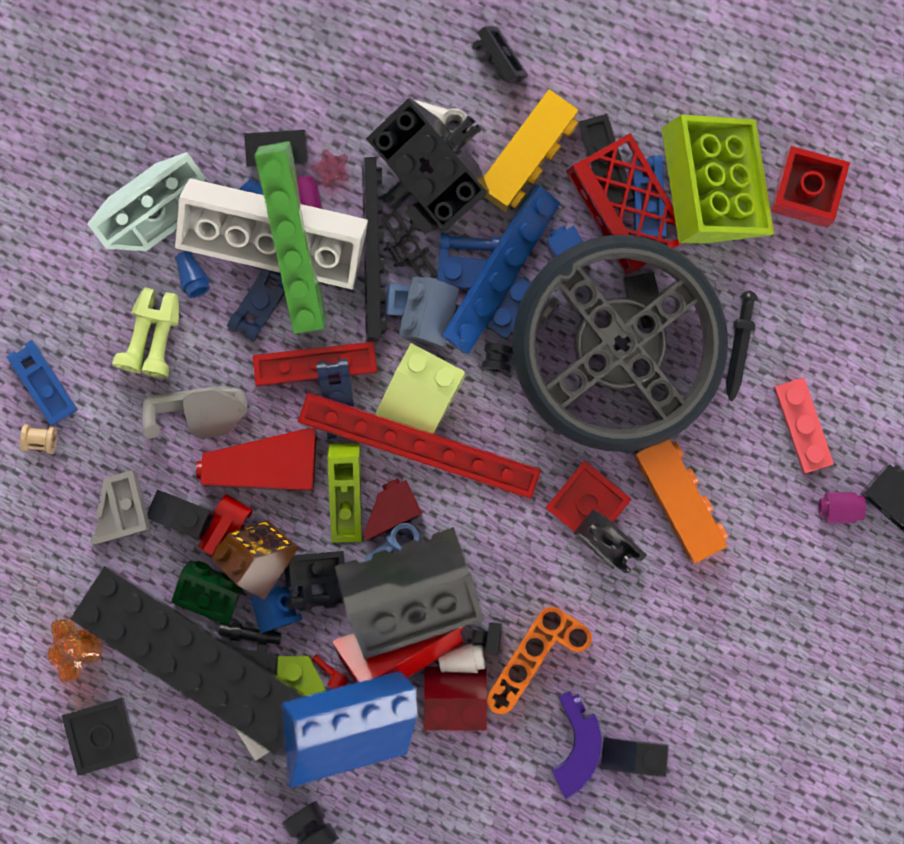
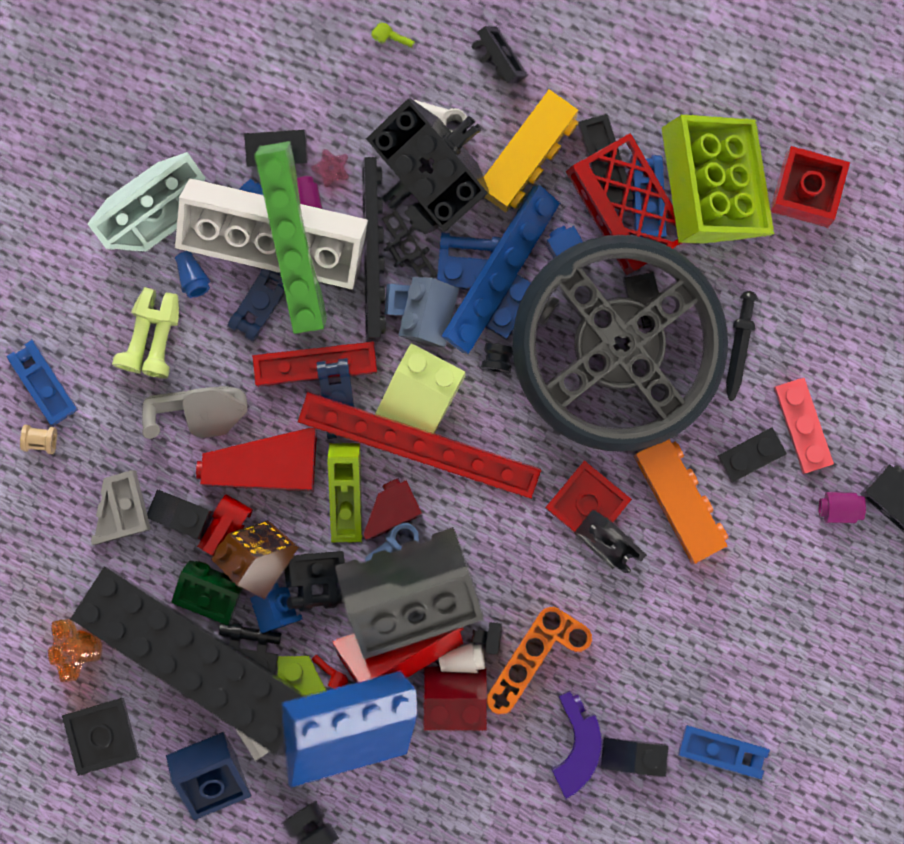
none -> dark blue slope [166,731,252,820]
none -> lime hand [371,22,414,48]
none -> blue plate [677,725,770,780]
none -> black plate [717,427,787,483]

